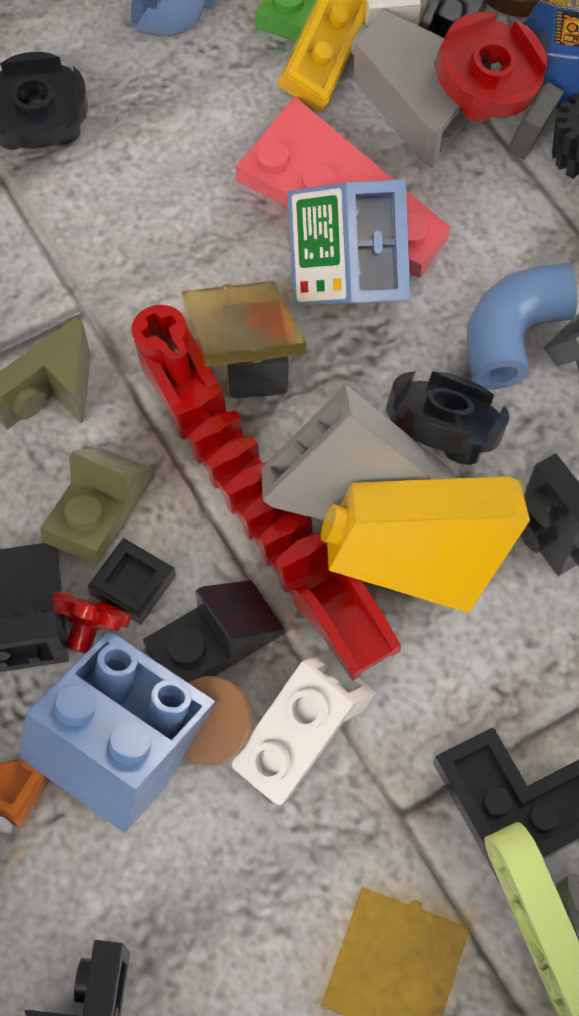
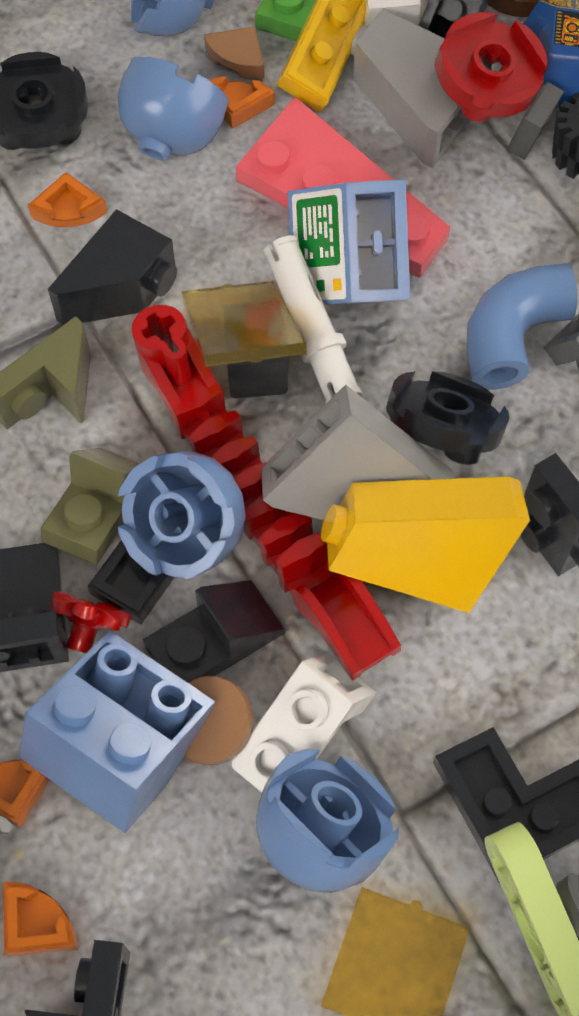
none -> orange tile [3,882,78,957]
none -> orange tile [28,172,107,227]
none -> black slope [48,209,177,325]
none -> medium blue cylinder [117,57,229,161]
none -> medium blue cylinder [118,451,246,579]
none -> medium nougat tile [204,27,264,79]
none -> orange tile [209,76,275,129]
none -> medium blue cylinder [256,749,399,893]
none -> white pin [263,235,362,403]

